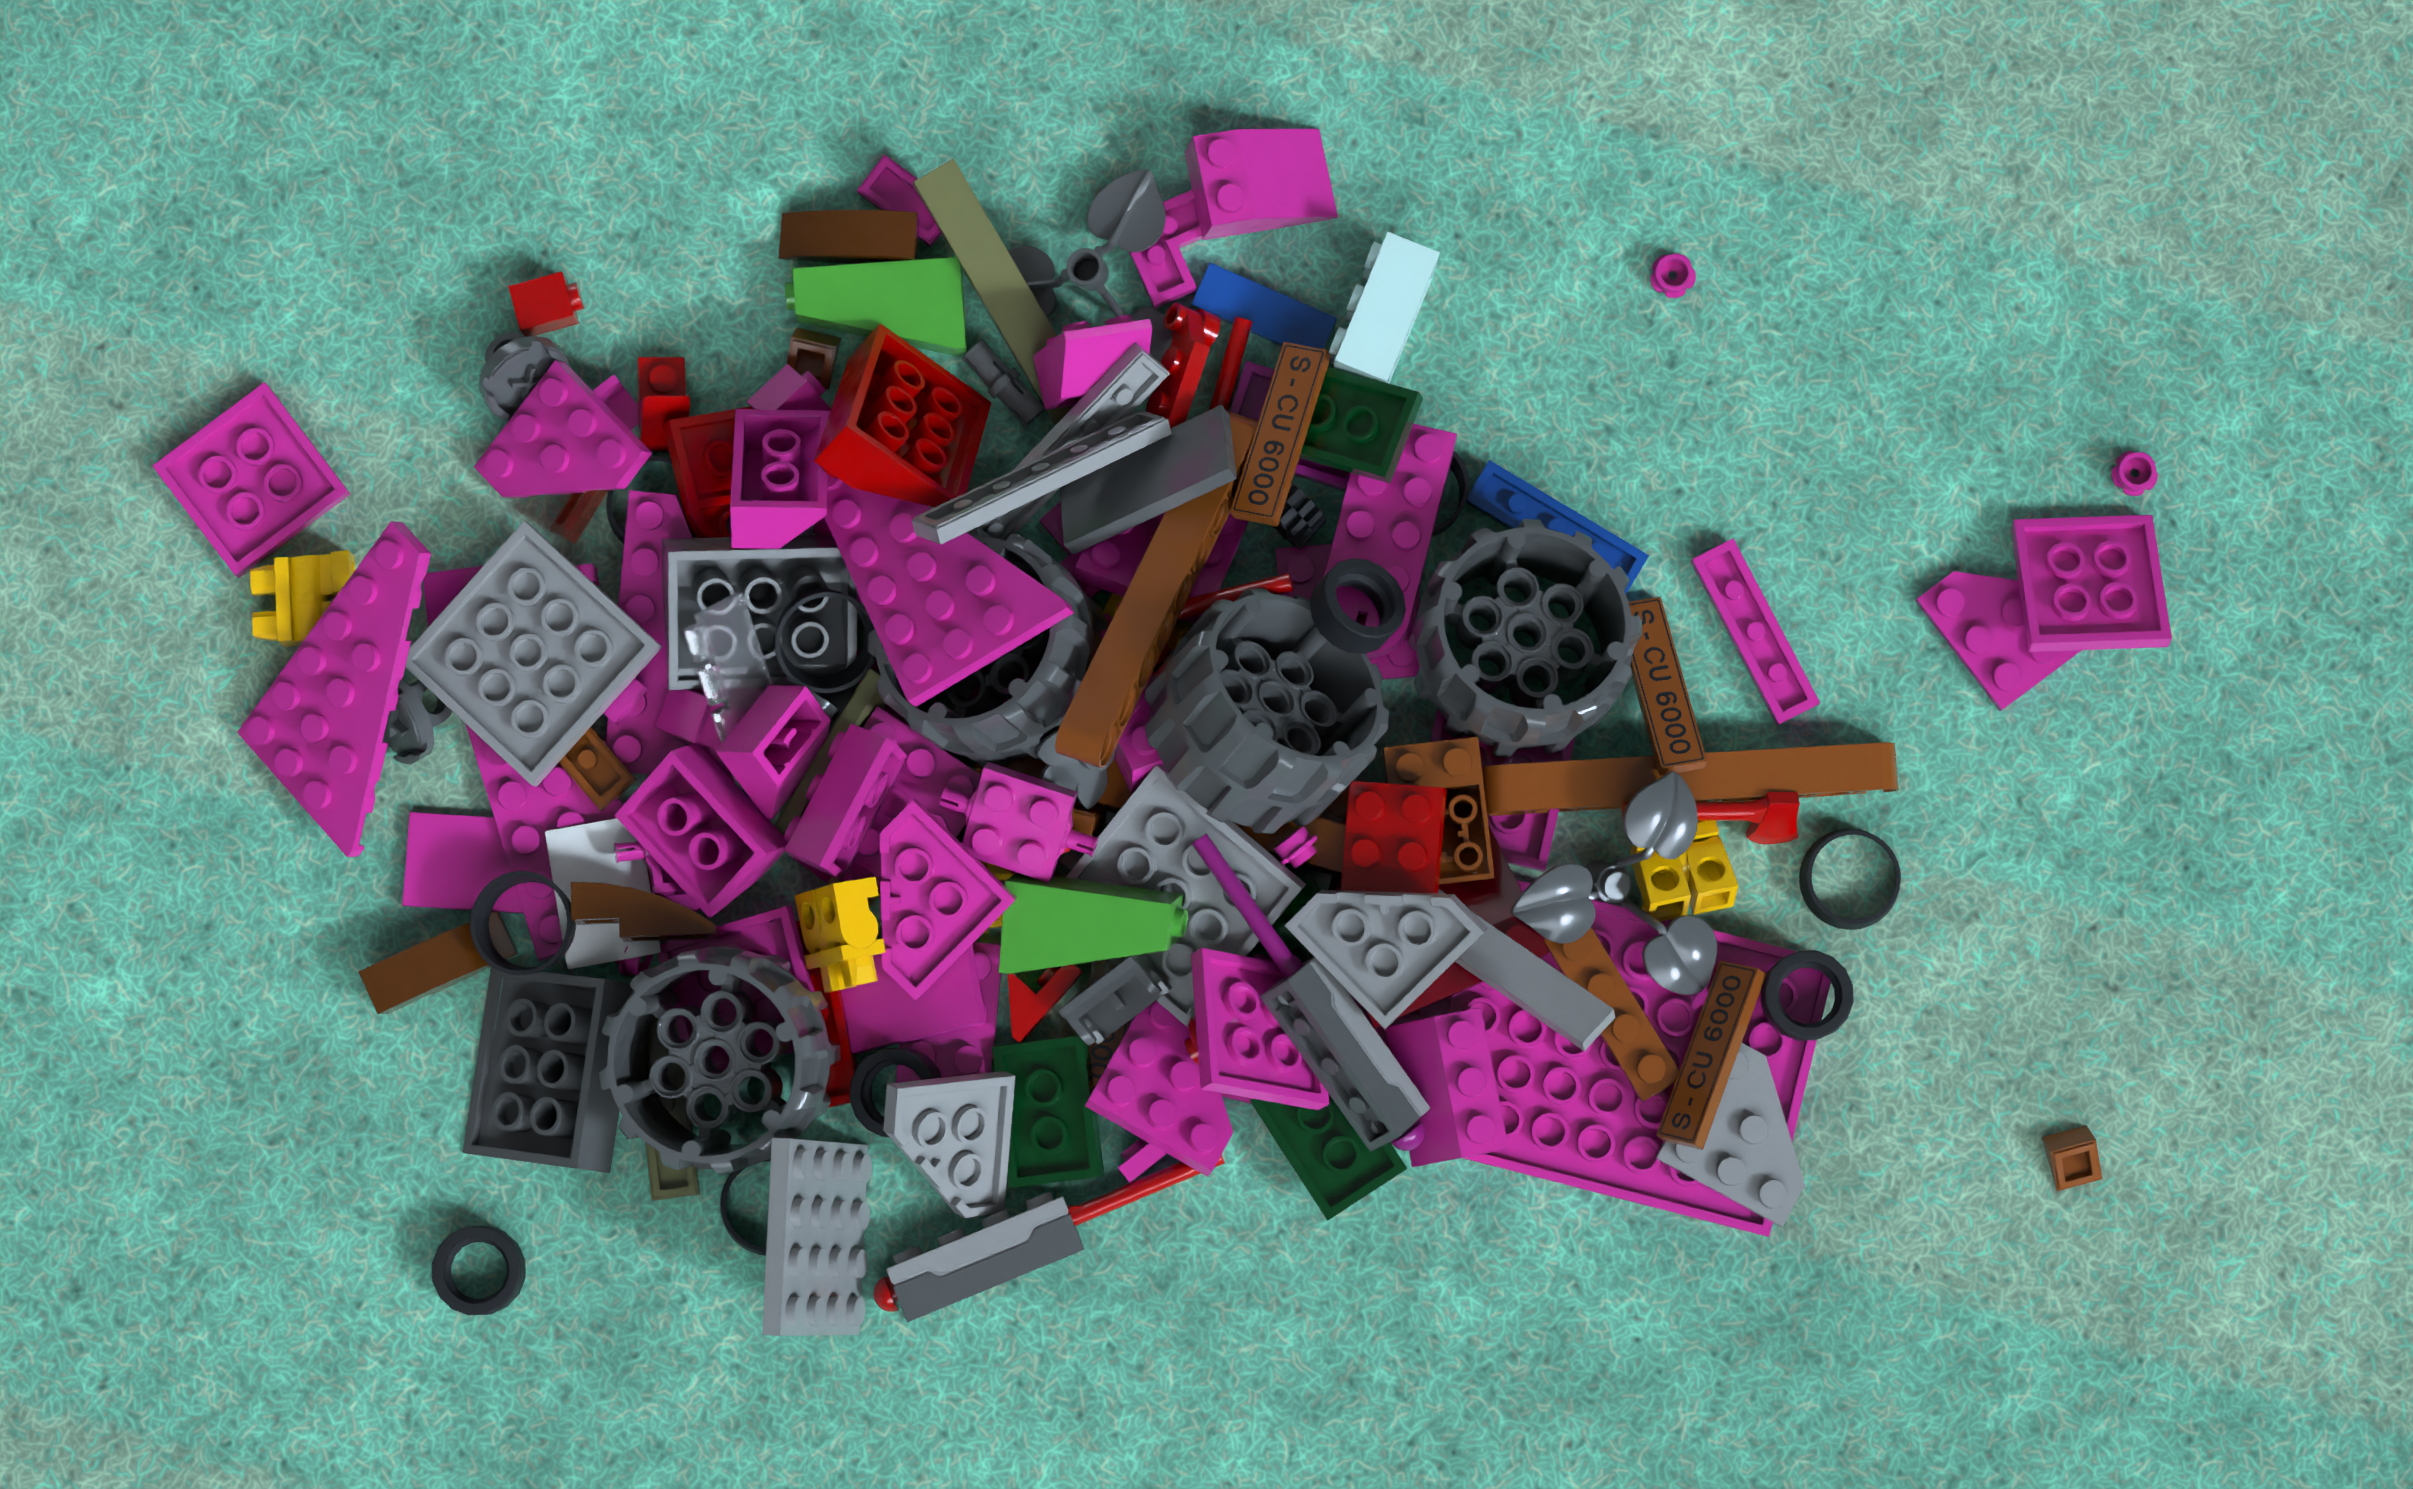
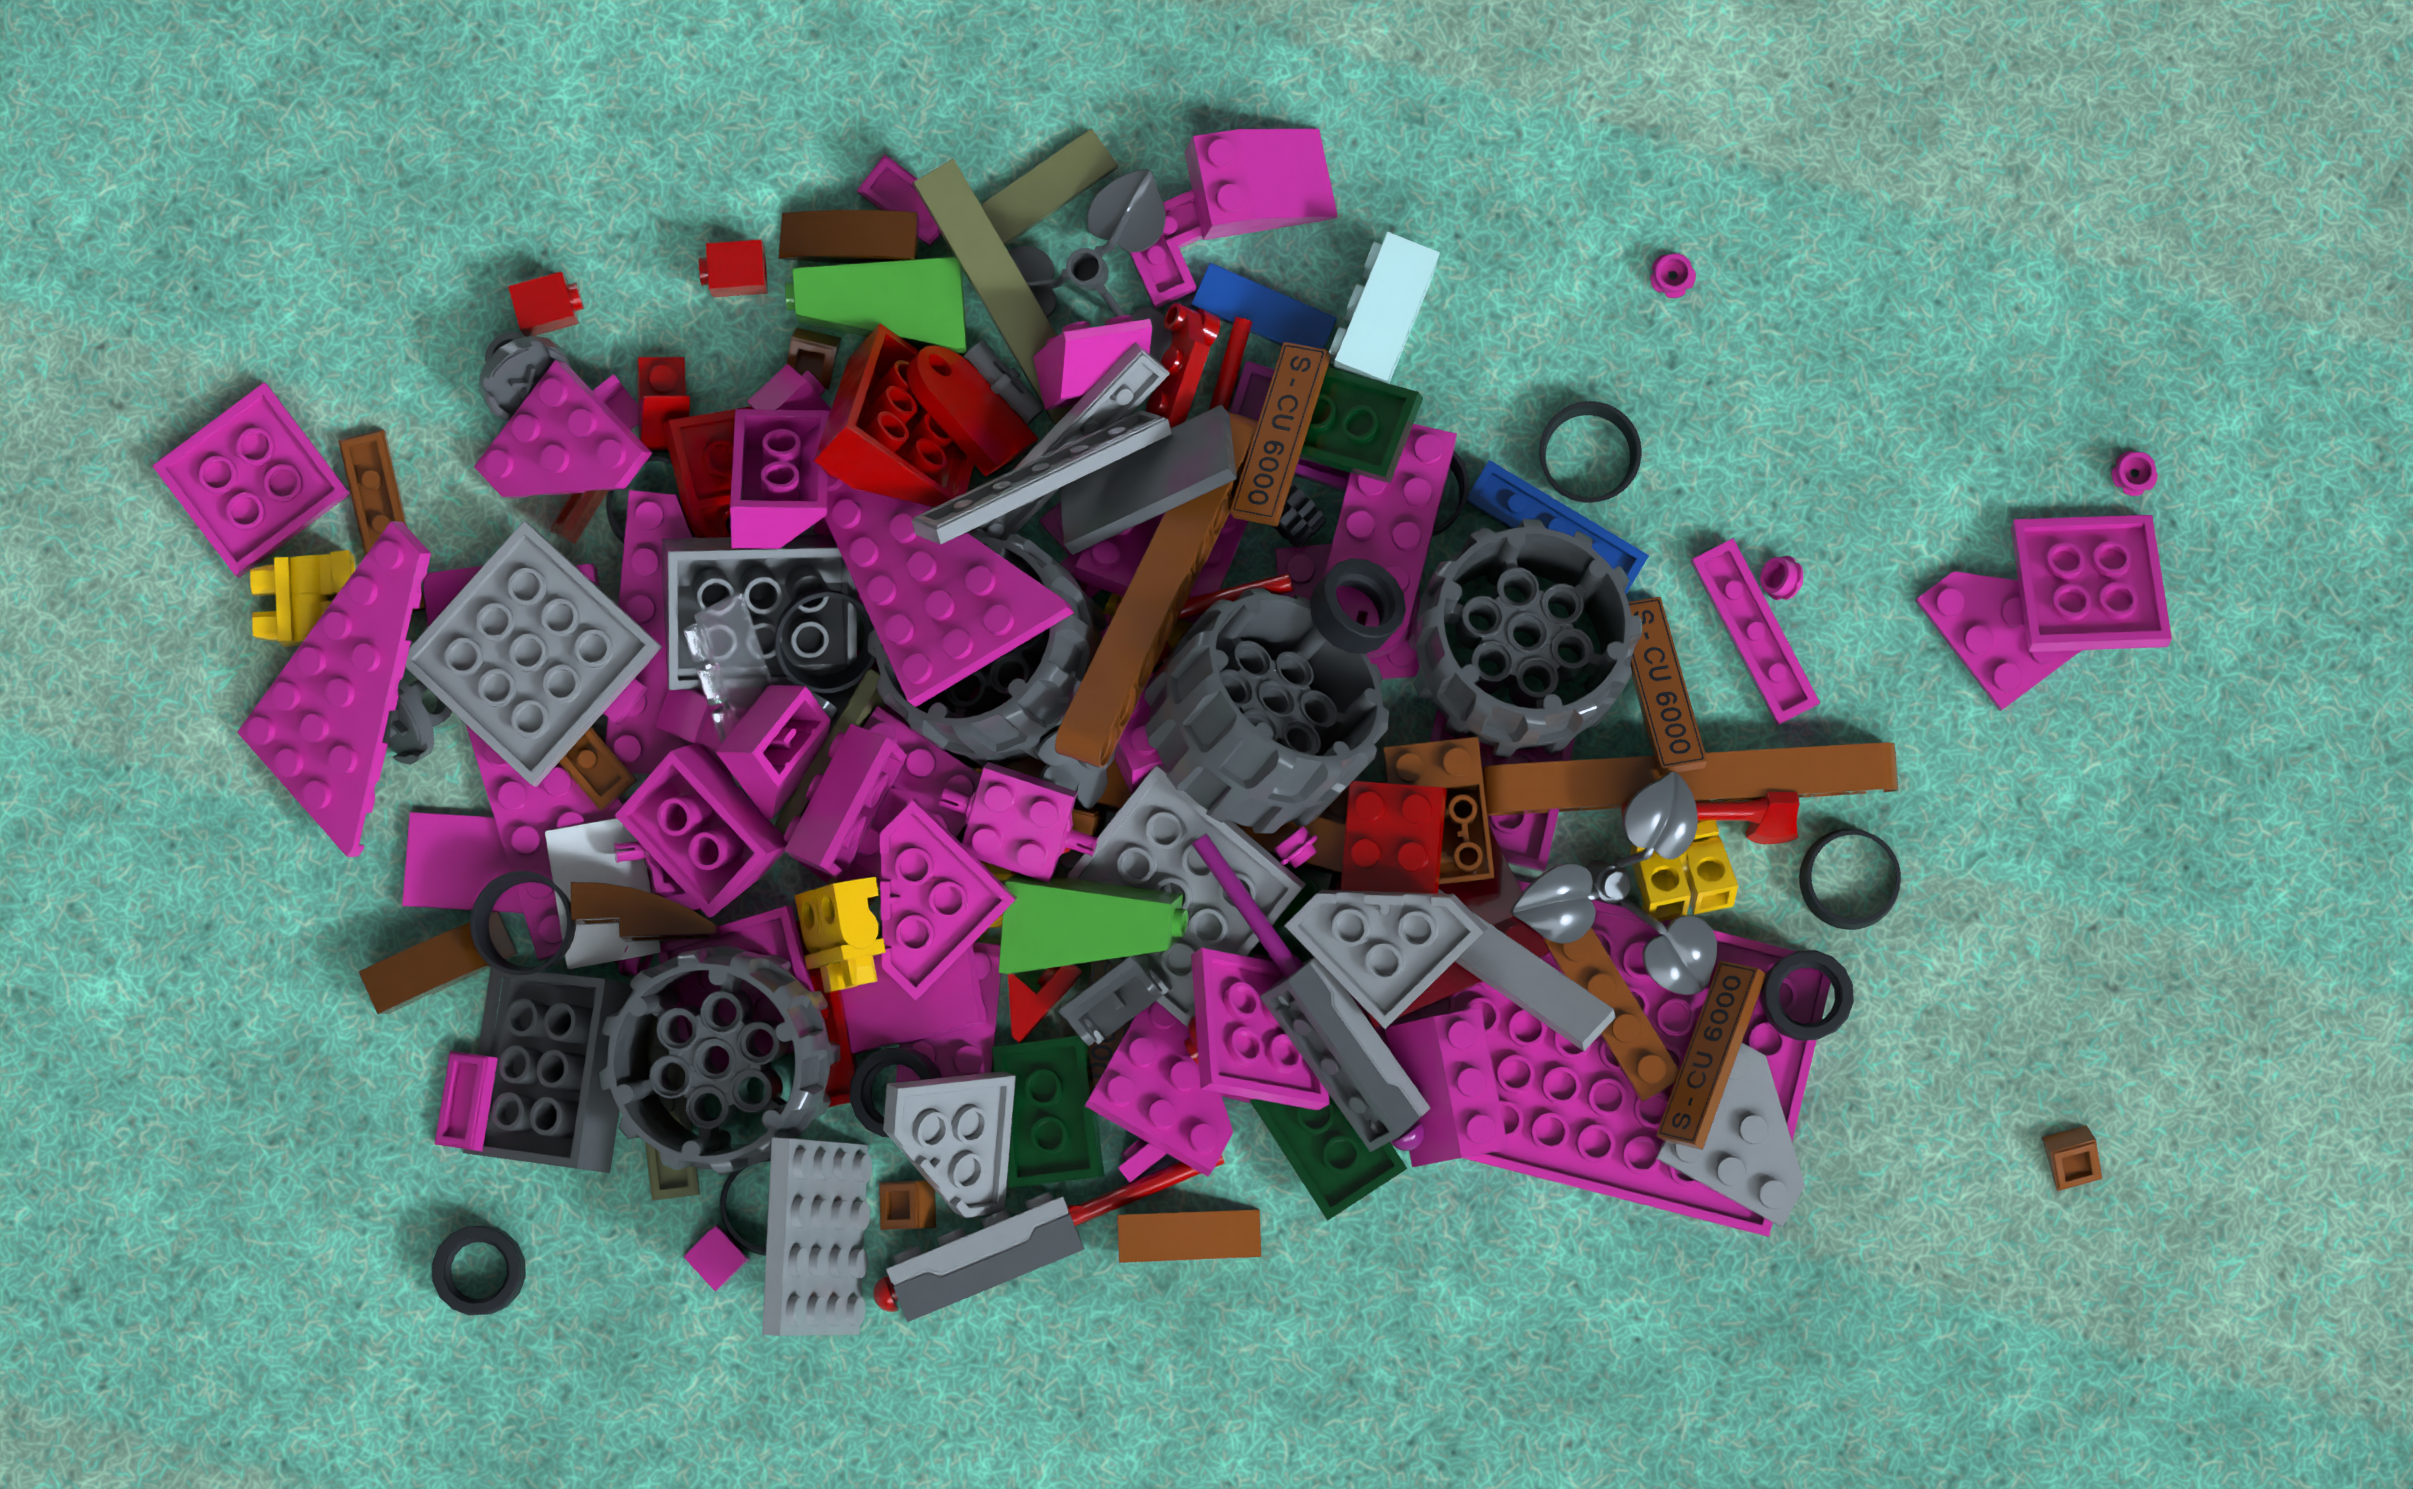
none -> dark orange tile [338,429,426,613]
none -> dark pink tile [434,1051,498,1151]
none -> dark pink slope [684,1224,750,1292]
none -> red brick [699,239,768,298]
none -> dark orange slope [879,1181,936,1230]
none -> red tile [906,346,1039,476]
none -> olive tile [940,128,1118,246]
none -> dark orange slope [1117,1210,1261,1263]
none -> black tyre [1539,401,1642,503]
none -> dark pink plate [1760,556,1803,601]

